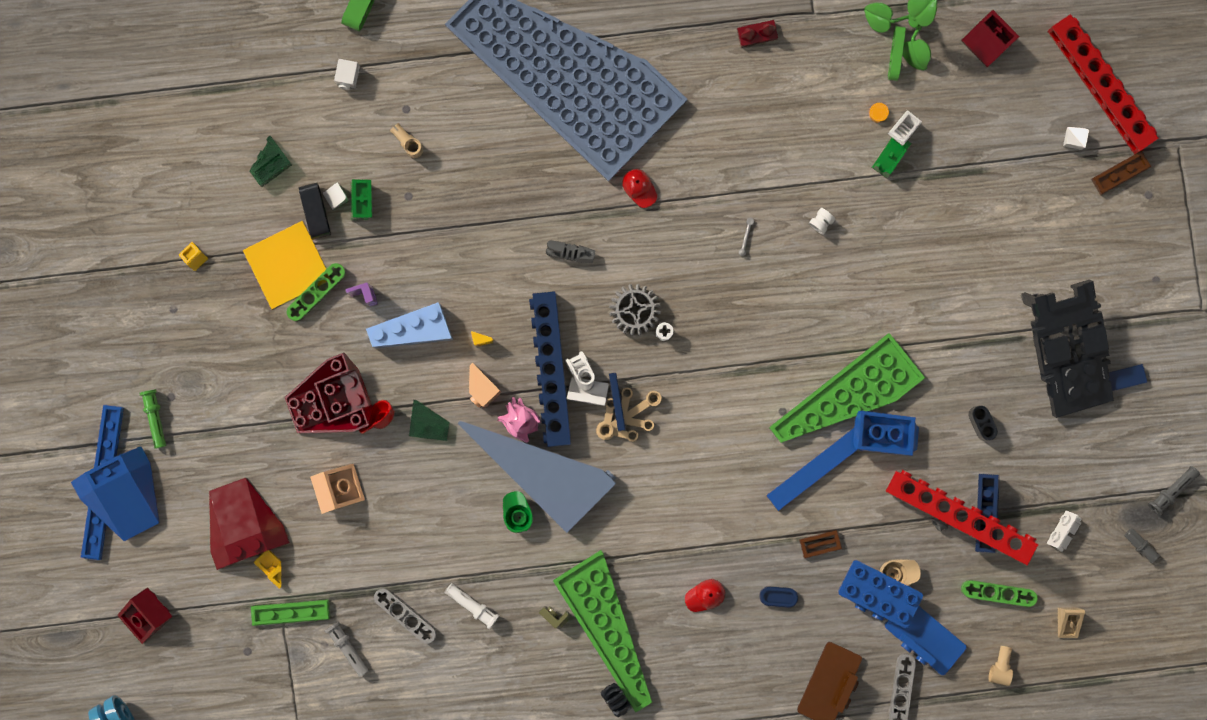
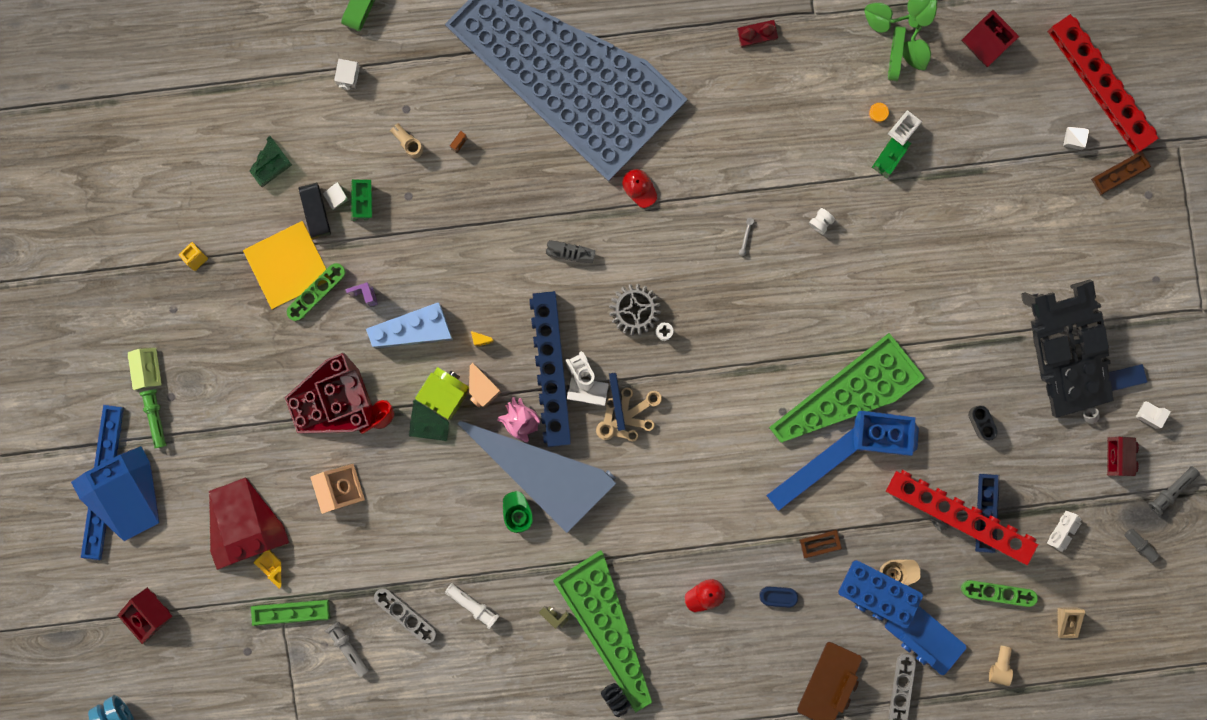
none -> yellowish green panel [128,348,162,390]
none -> lime piece [415,367,469,420]
none -> dark orange tile [450,131,467,153]
none -> light grey hinge [1083,407,1100,424]
none -> dark red slope [1107,437,1139,476]
none -> white panel [1136,401,1171,429]

